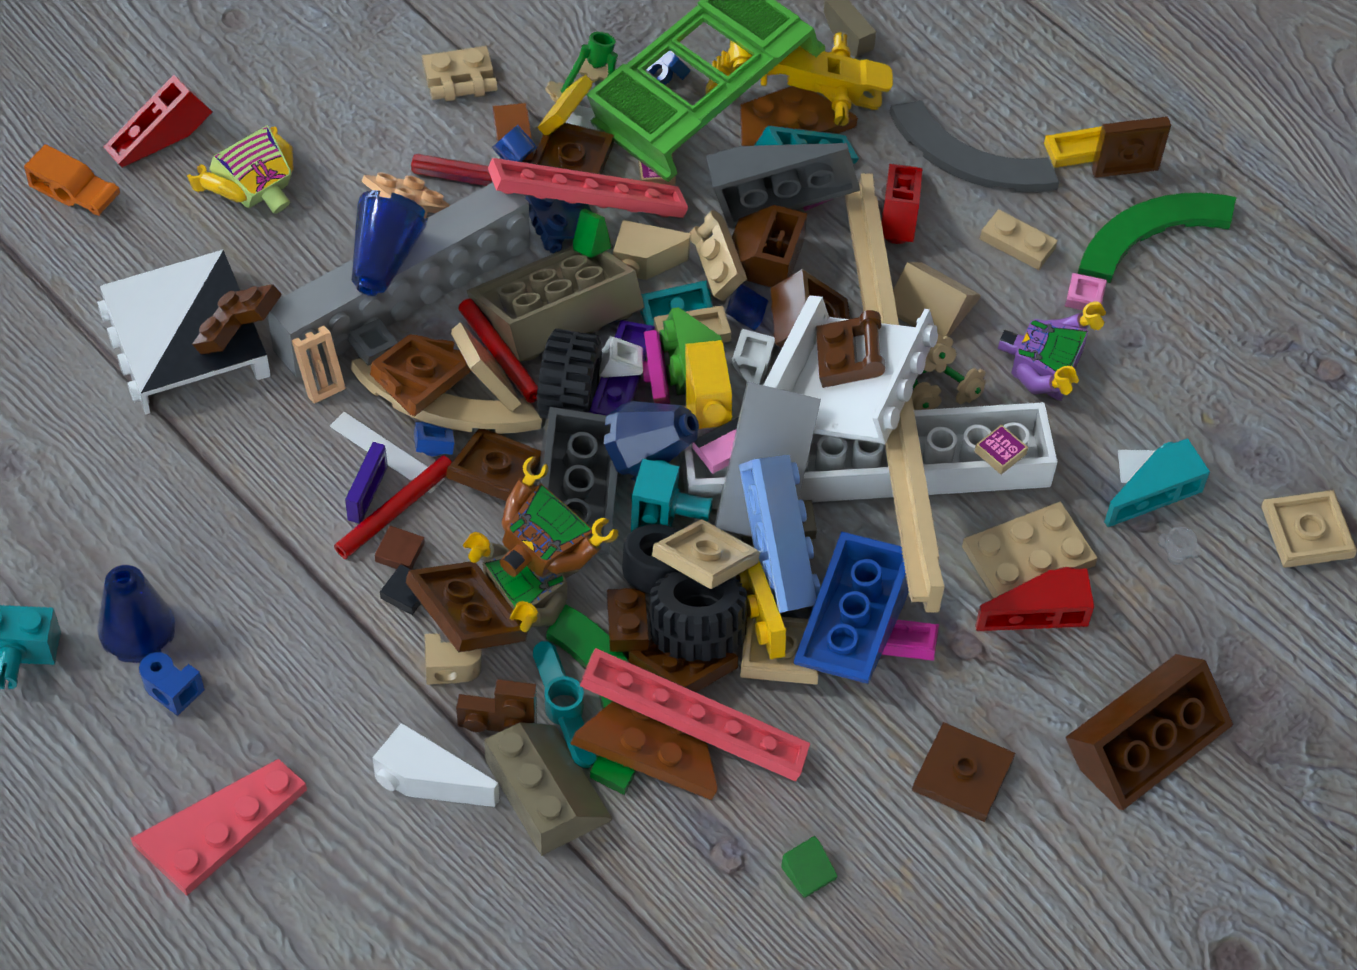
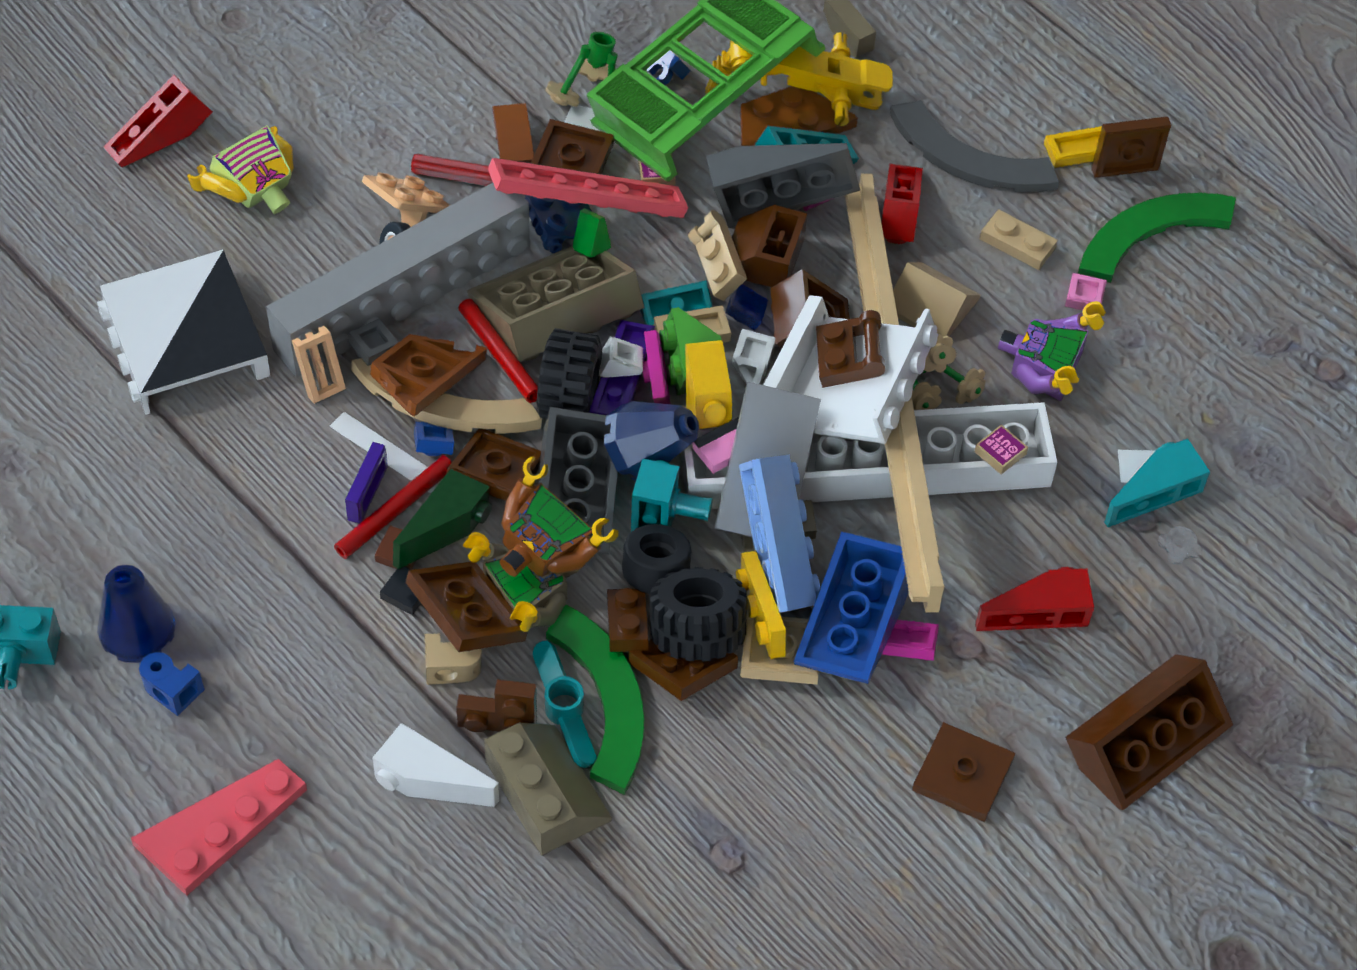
orange piece [24,144,120,215] -> none
reddish brown plate [192,284,282,354] -> none
clear blue cone [351,190,428,296] -> none
tan plate [422,46,497,102] -> none
tan tile [451,322,522,411] -> none
blue leg [492,125,537,162] -> none
yellow tile [537,74,593,136] -> none
dark orange wing [570,701,718,800] -> none
coral plate [579,648,810,782] -> none
tan slope [613,220,691,280] -> none
tan plate [652,519,760,589] -> none
green slope [781,836,837,898] -> none
tan plate [962,501,1097,598] -> none
tan plate [1261,490,1357,568] -> none
none -> dark green slope [393,469,492,569]

